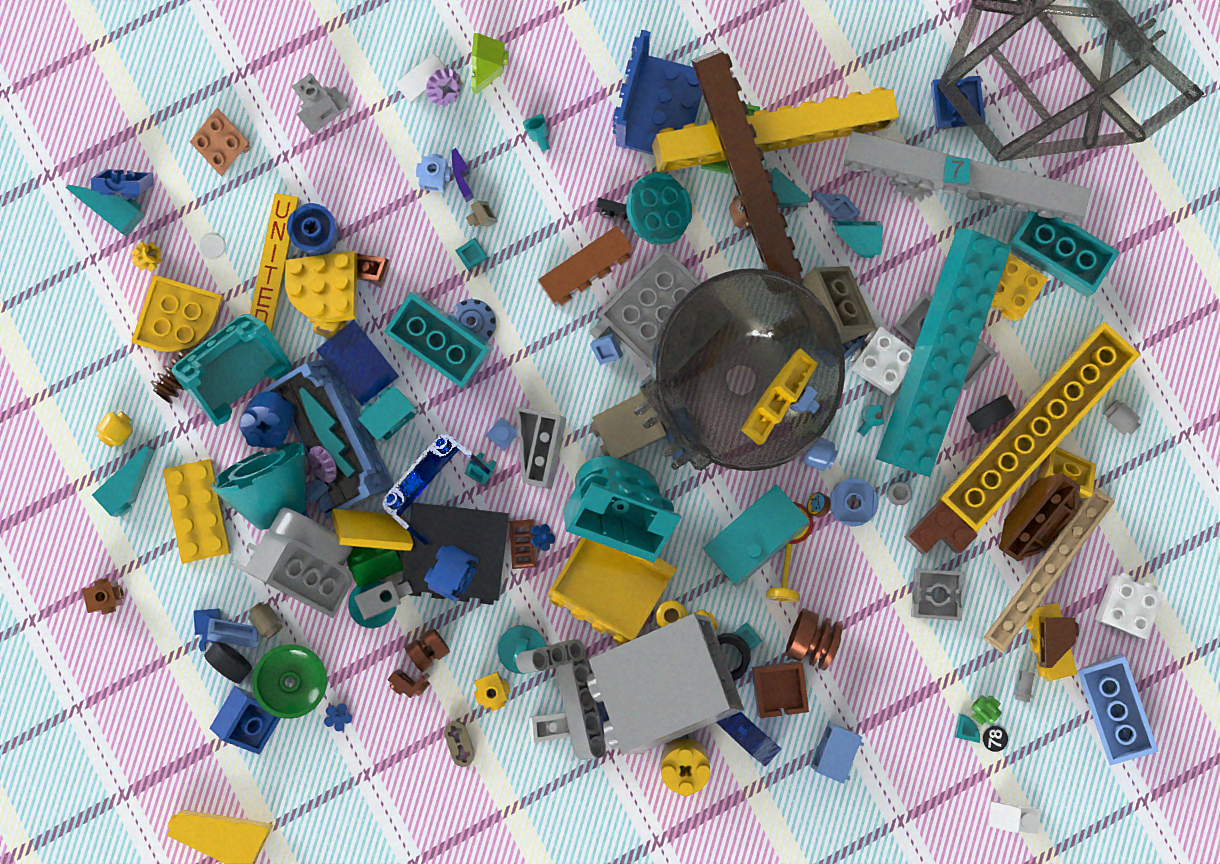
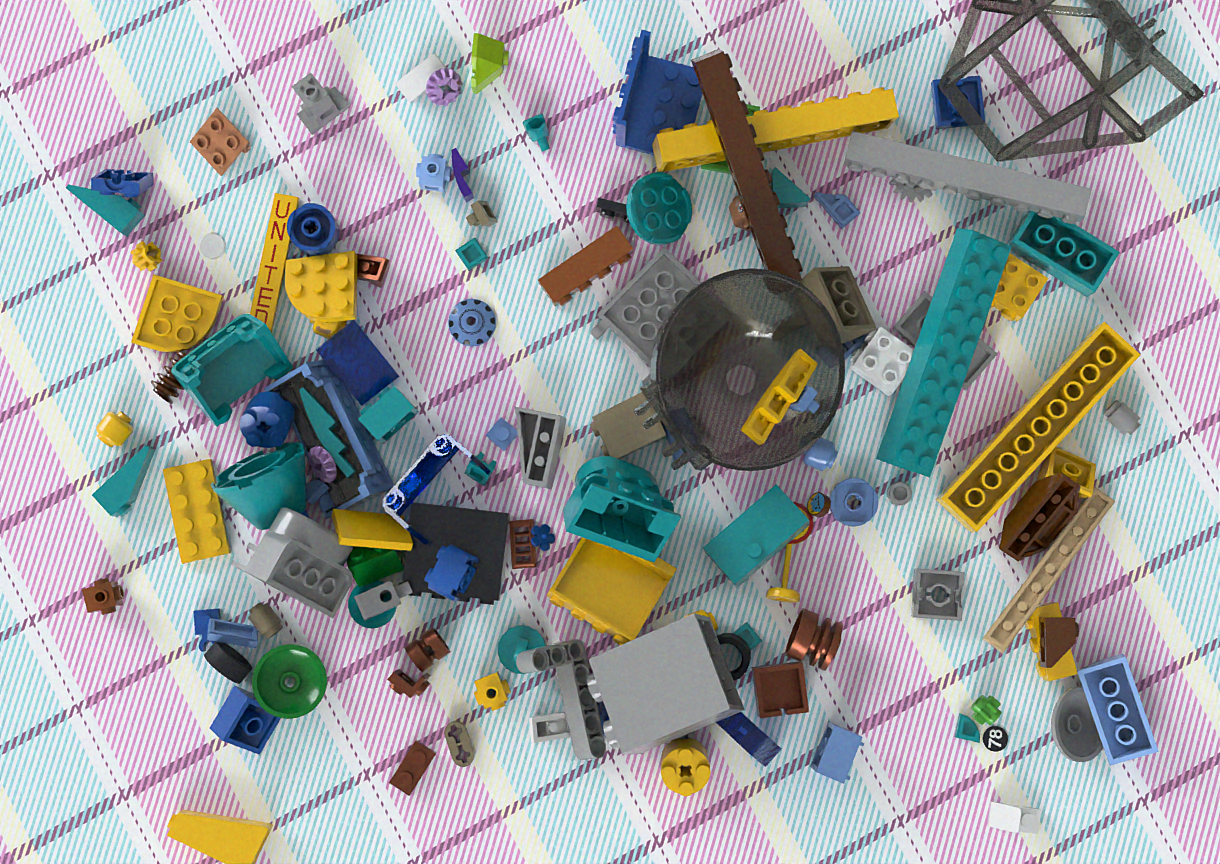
blue plant [324,703,352,732] -> none
teal brick [384,292,495,388] -> none
medium blue plate [590,334,623,365] -> none
yellow head [656,600,688,628] -> none
teal slope [832,220,883,258] -> none
teal piece [857,404,884,437] -> none
copper brick [904,501,978,554] -> none
teal tile [943,157,971,185] -> none
black tyre [966,394,1016,433] -> none
light grey pin [1014,670,1035,702] -> none
white brick [1094,573,1164,640] -> none
none -> copper plate [389,740,436,796]
none -> light grey dish [1051,687,1103,762]

